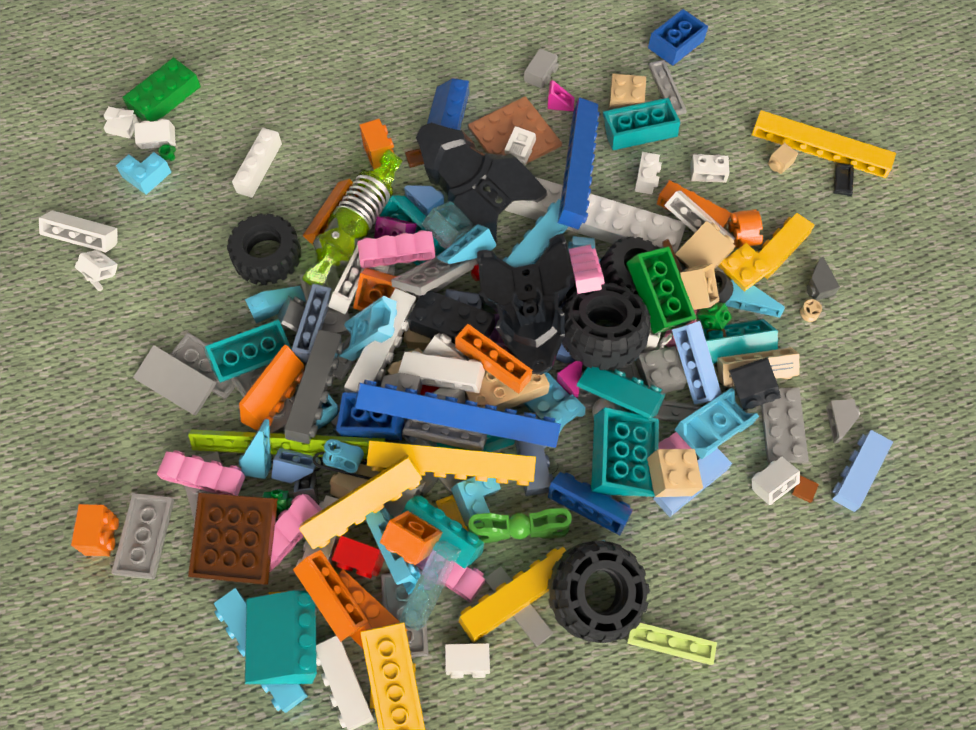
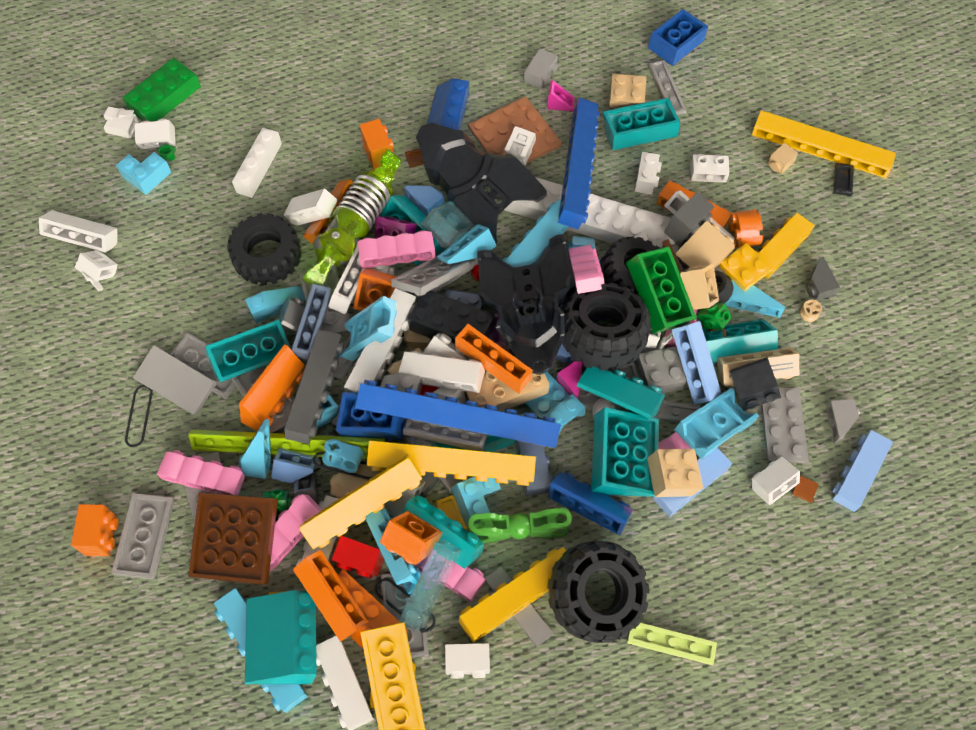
none -> black piece [125,385,153,447]
none -> white brick [284,189,337,225]
none -> black piece [375,578,436,632]
none -> dark grey brick [664,192,714,246]

